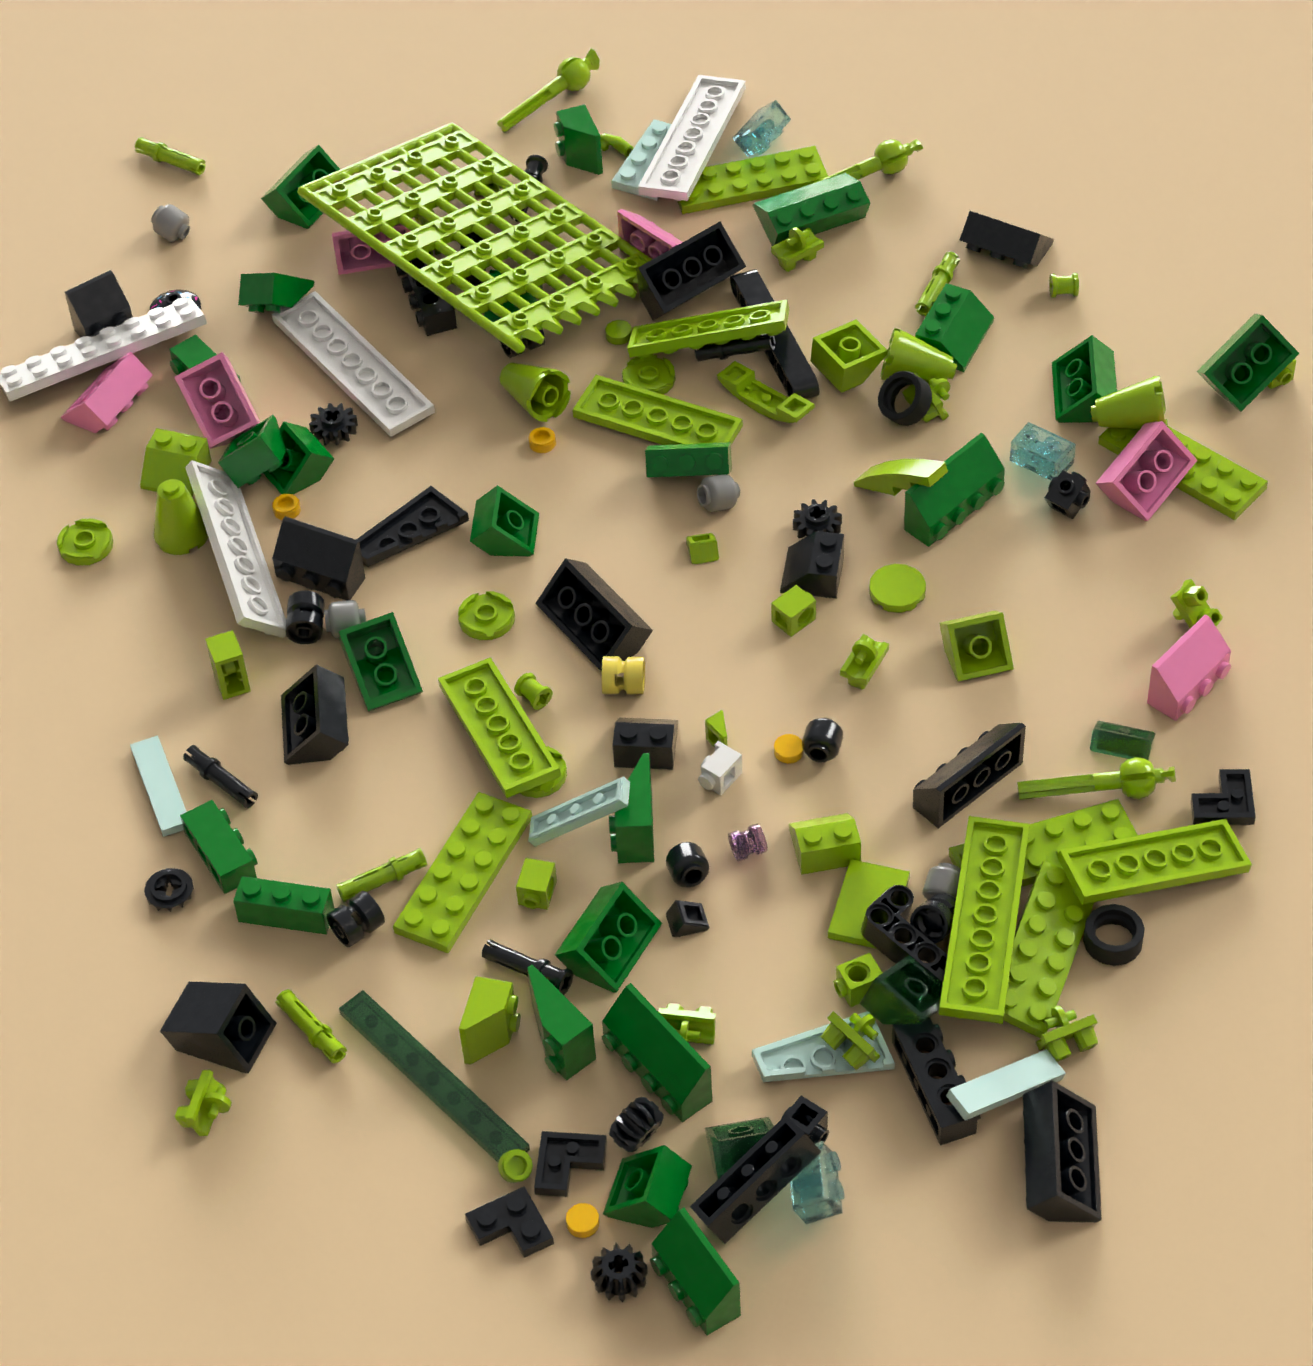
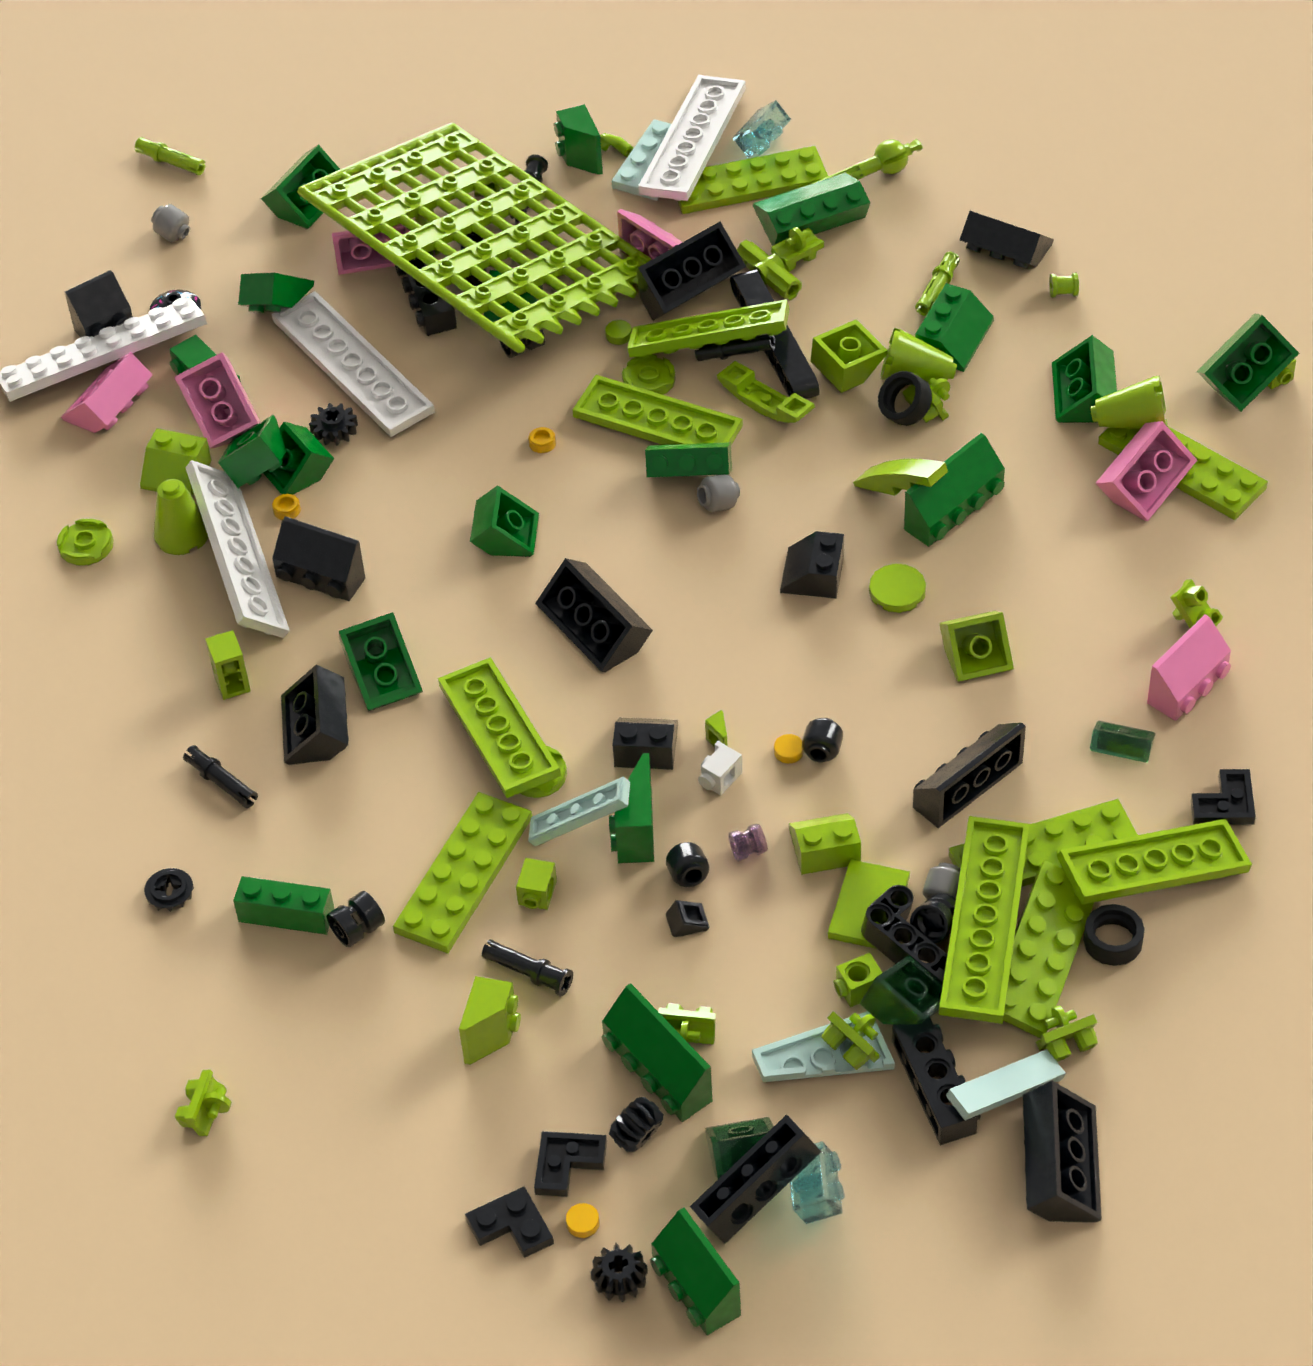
light aqua tile [130,735,187,837] -> none
black slope [160,981,277,1073] -> none
green brick [180,800,258,894] -> none
lime pin [275,989,347,1064] -> none
black wheel [285,590,325,644] -> none
light grey head [324,600,366,638] -> none
lime pin [336,848,428,902] -> none
clear green tile [339,990,530,1162] -> none
black wing [356,486,469,567] -> none
lime tile [458,591,515,640] -> none
lime piece [497,48,600,132] -> none
lime tile [498,1149,533,1183] -> none
lime cone [499,363,571,422] -> none
lime bush [514,672,553,710] -> none
green slope [527,964,596,1081] -> none
green slope [555,882,662,993] -> none
light yellow wheel [602,656,645,694] -> none
green slope [603,1145,692,1228] -> none
lime slope [686,533,719,564] -> none
lime brick [771,585,816,637] -> none
black brick [781,1095,829,1147] -> none
black gear [793,499,842,538] -> none
lime hips [840,634,889,689] -> none
clear light blue brick [1010,422,1076,481] -> none
lime piece [1017,757,1176,800] -> none
black brick [1044,470,1091,519] -> none
none -> lime piece [737,240,802,301]

